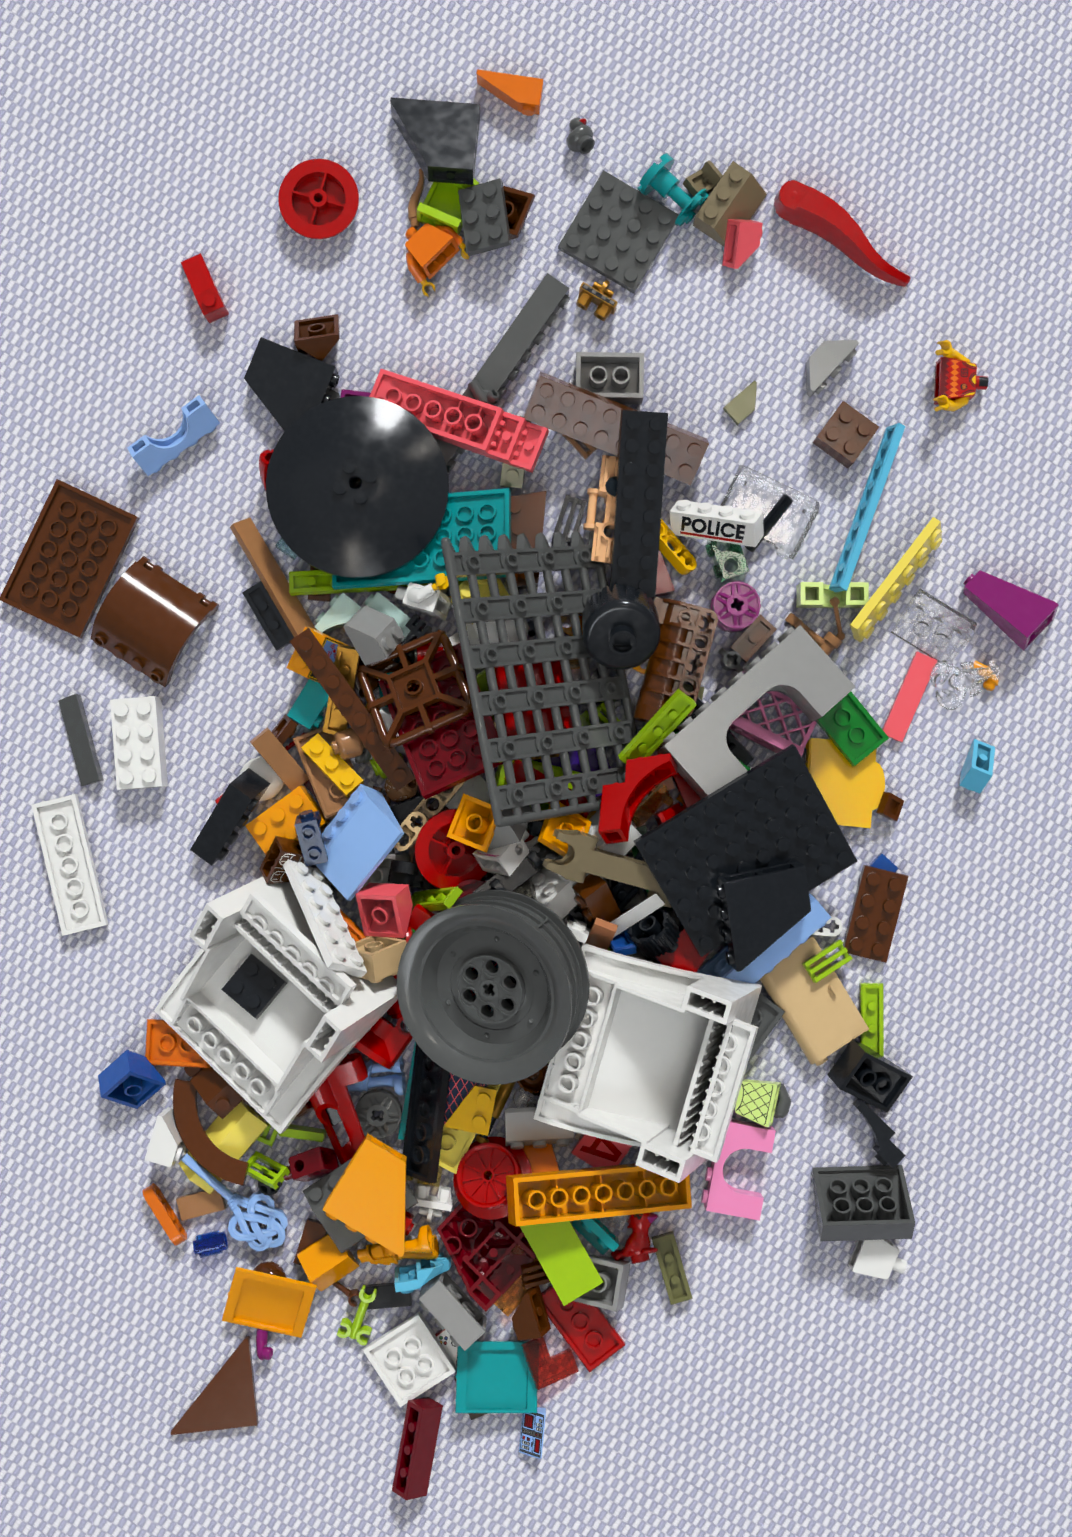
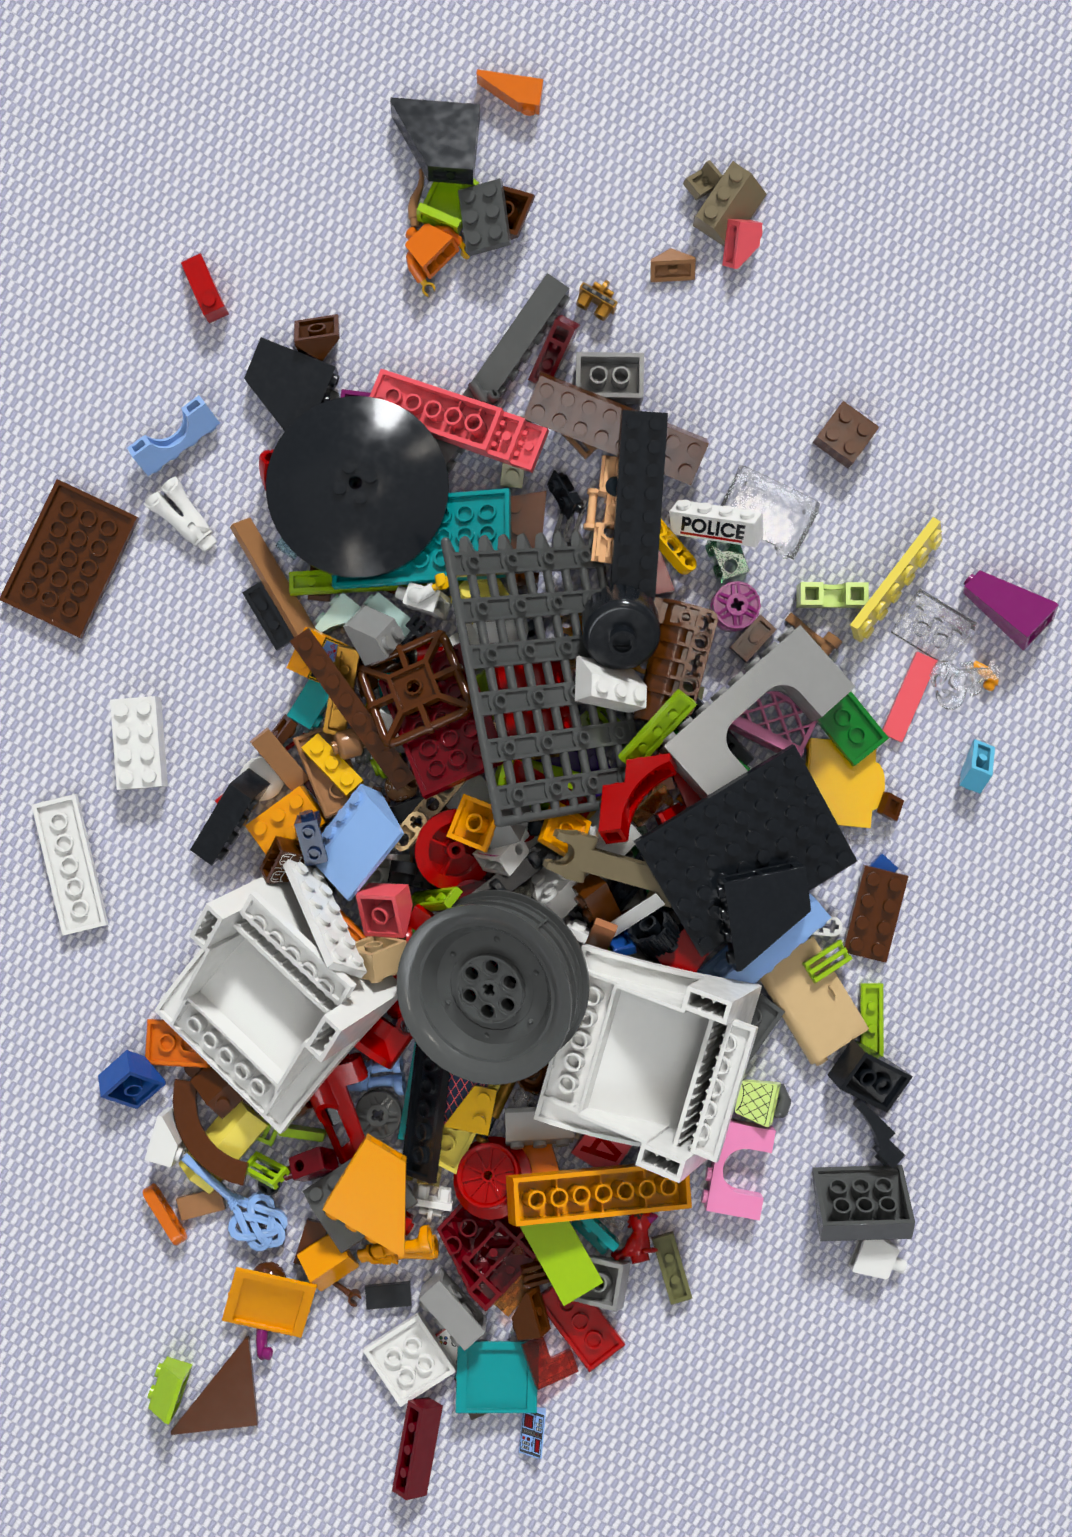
dark grey slope [58,694,104,786] -> none
reddish brown hinge [91,556,219,687] -> none
clear blue brick [193,1230,228,1258] -> none
black plate [221,954,287,1019] -> none
red piece [278,159,359,239] -> none
lime bar [337,1284,377,1346] -> none
medium azure plate [394,1252,451,1294] -> none
dark grey plate [558,170,679,293] -> none
dark grey animal [566,118,595,154] -> none
teal piece [637,153,709,226] -> none
dark grey piece [718,648,744,673] -> none
tile [723,380,757,426] -> none
black axle [745,494,793,552] -> none
red animal [774,180,911,287] -> none
light grey slope [805,340,859,397] -> none
medium azure tile [829,423,905,593] -> none
medium nougat hinge [830,597,845,640] -> none
torso [933,340,988,412] -> none
none -> white piece [144,476,218,553]
none -> lime slope [147,1356,193,1425]
none -> dark red slope [528,315,580,384]
none -> black hinge [547,470,584,519]
none -> white slope [575,656,647,713]
none -> medium nougat slope [650,248,696,282]

